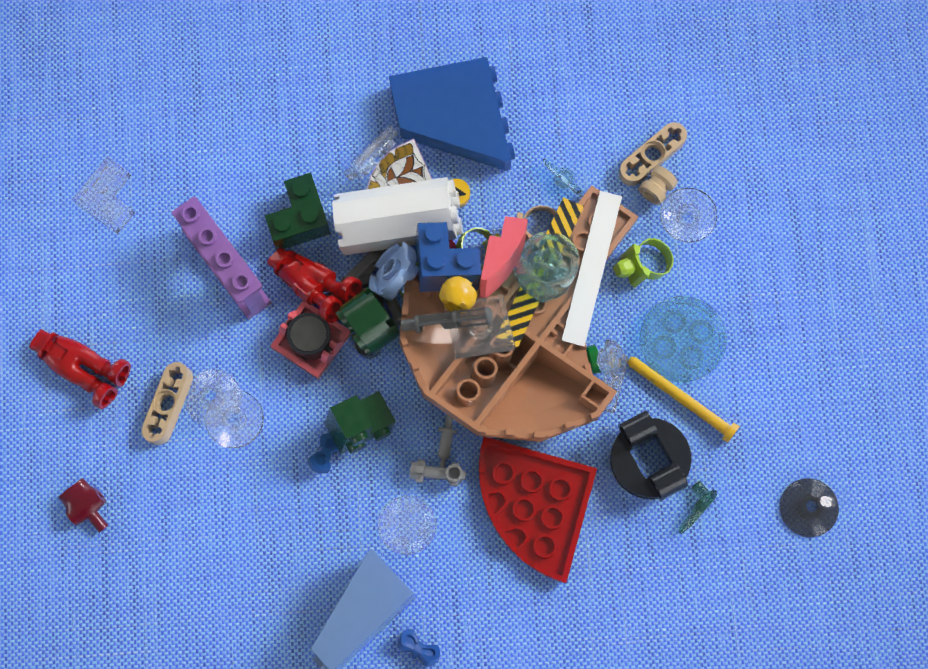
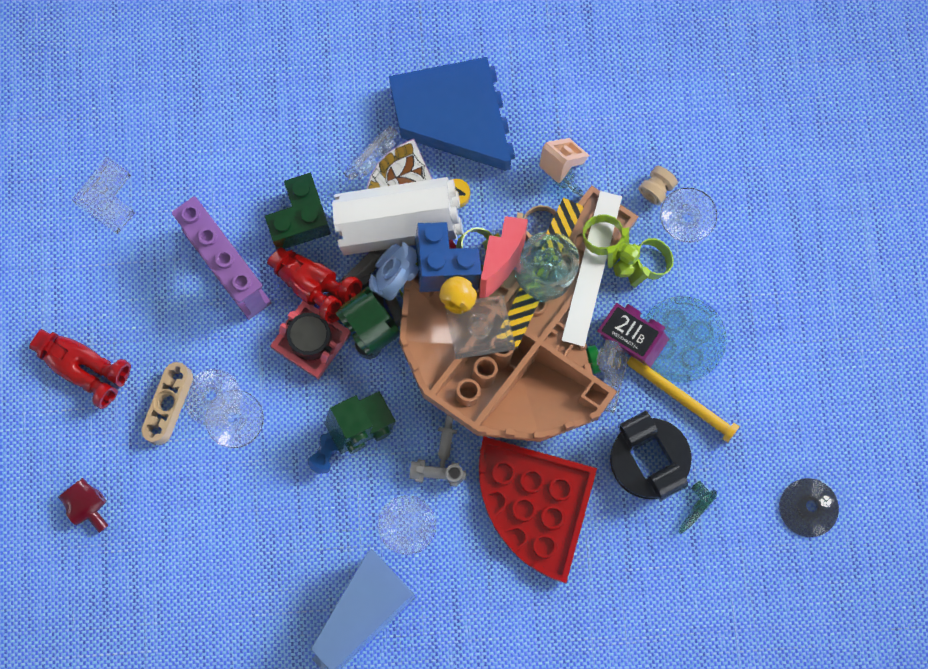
blue piece [398,629,440,667] -> none
dark grey piece [401,307,493,333] -> none
tan beam [619,122,687,186] -> none
none -> light nougat slope [539,138,590,183]
none -> lime piece [583,214,640,268]
none -> brick [597,303,670,368]

